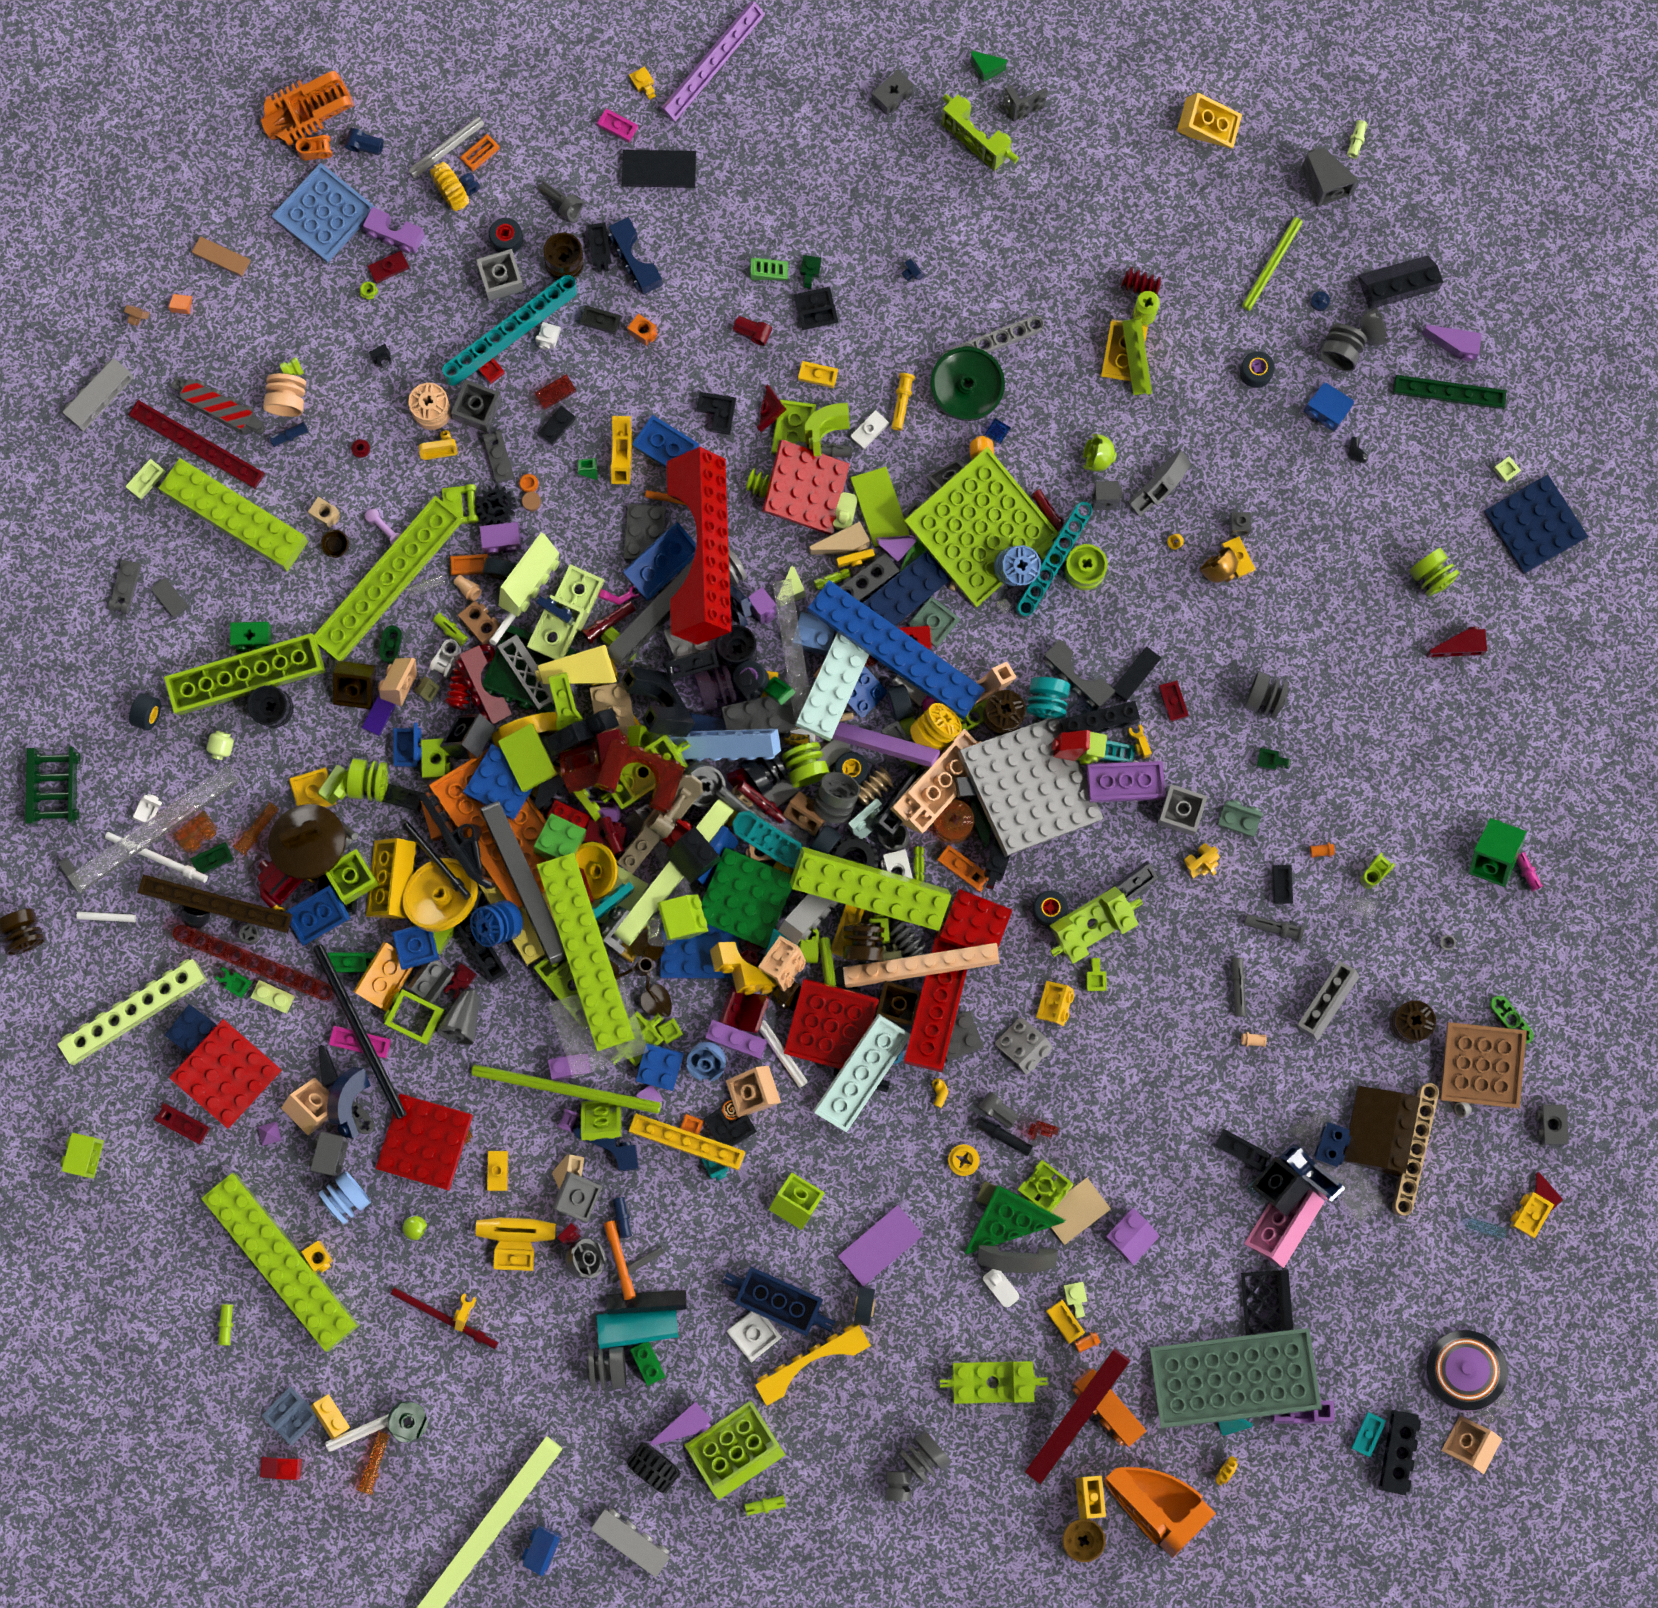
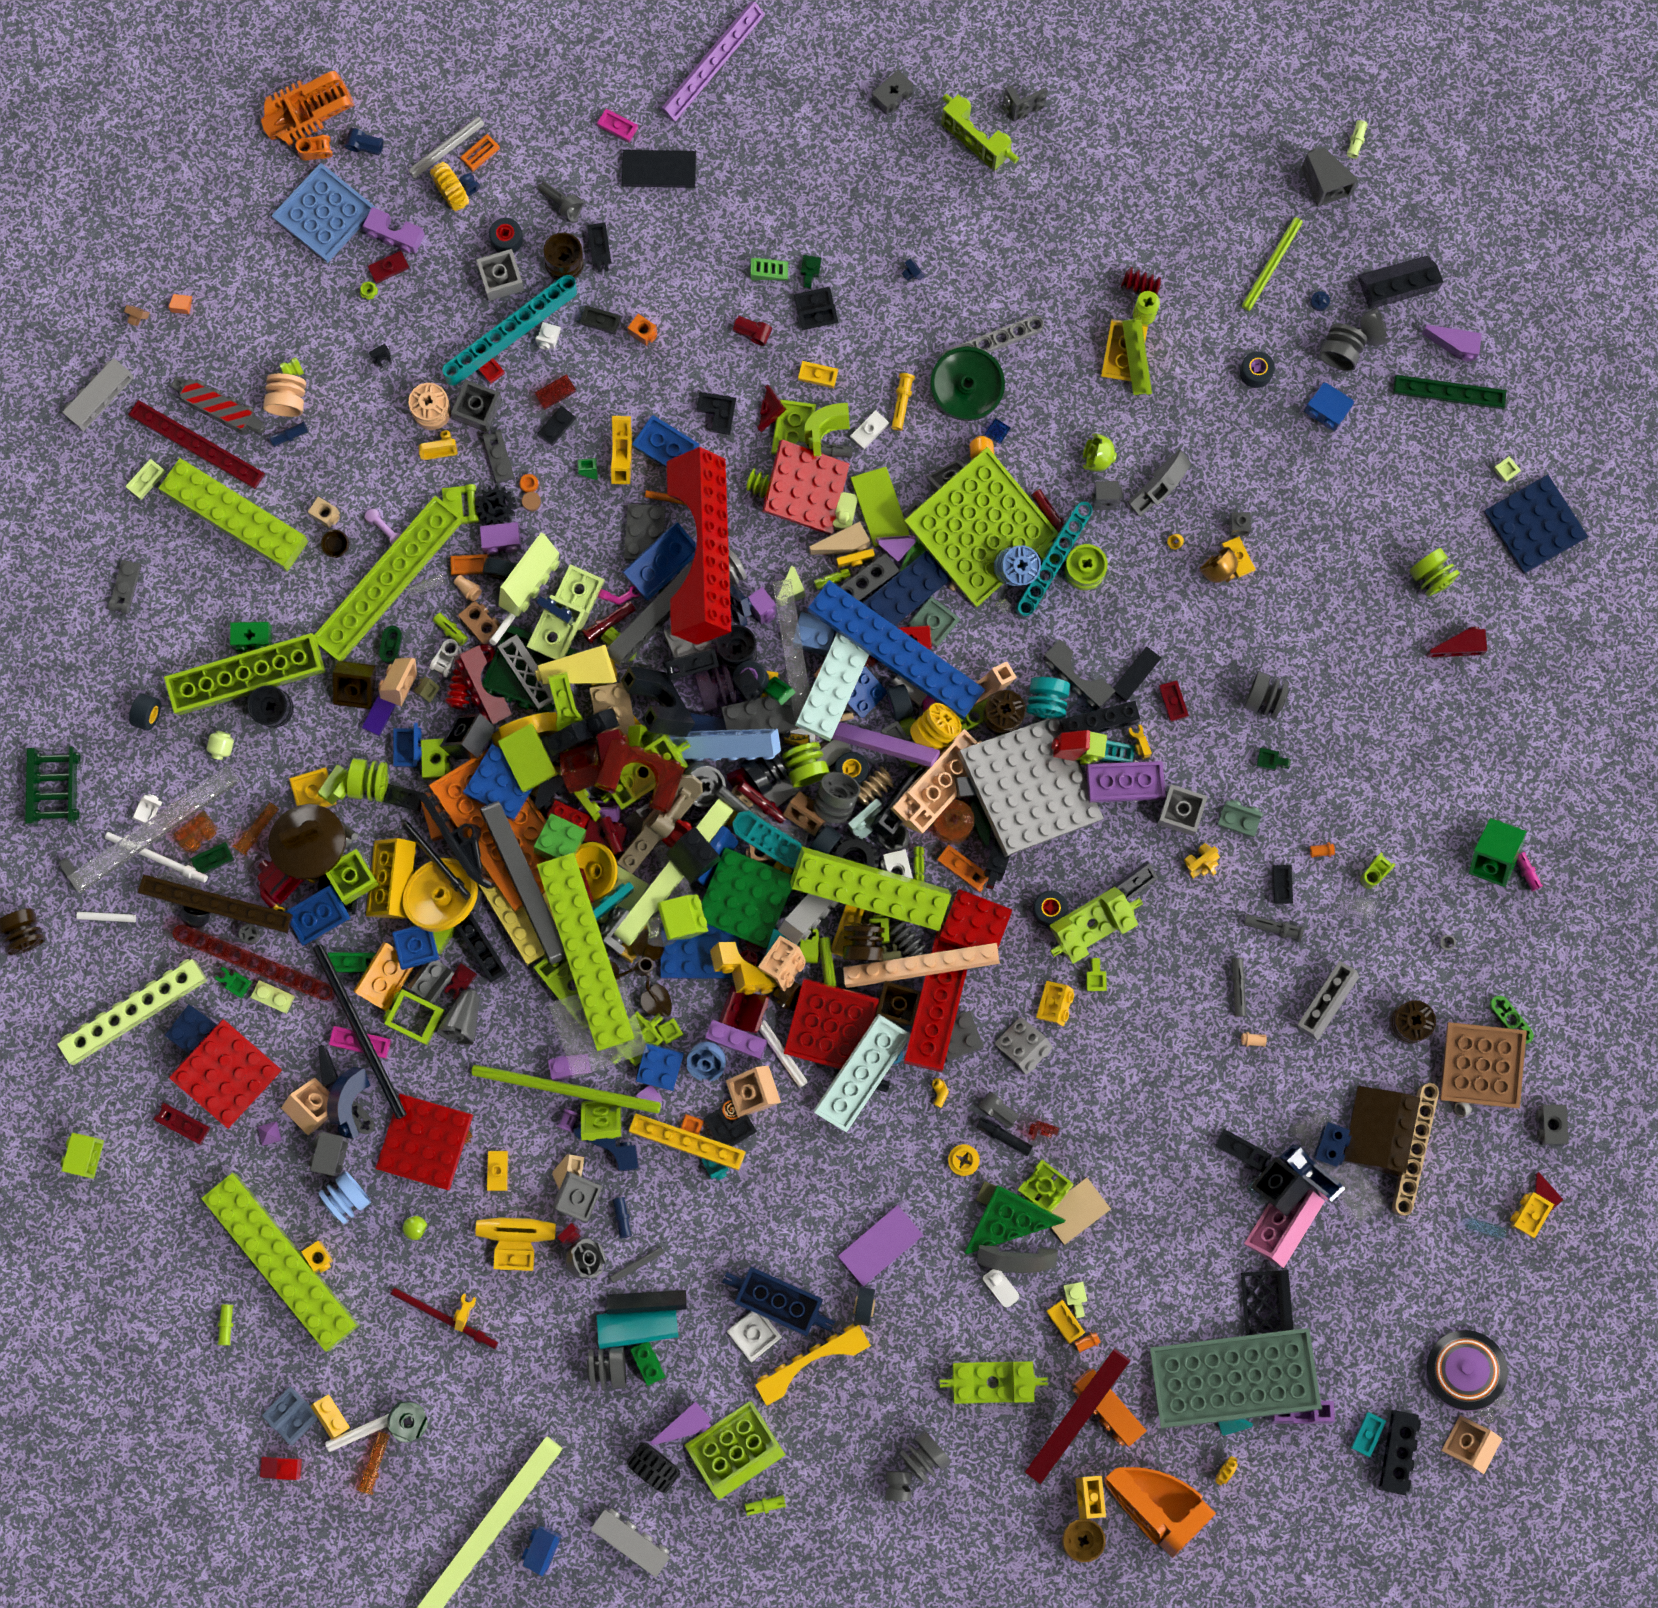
dark grey tile [150,577,189,619] -> none
medium nougat tile [192,236,251,277] -> none
dark red plate [351,439,370,458] -> none
blue wheel [470,900,523,947] -> none
orange piece [603,1220,636,1300] -> none
dark blue arch [608,217,663,295] -> none
yellow plate [629,66,656,100] -> none
lime slope [768,1173,825,1230] -> none
green slope [970,51,1007,82] -> none
medium lavender slope [1104,1208,1160,1265] -> none
yellow slope [1177,93,1242,149] -> none
black arm [1349,437,1368,463] -> none

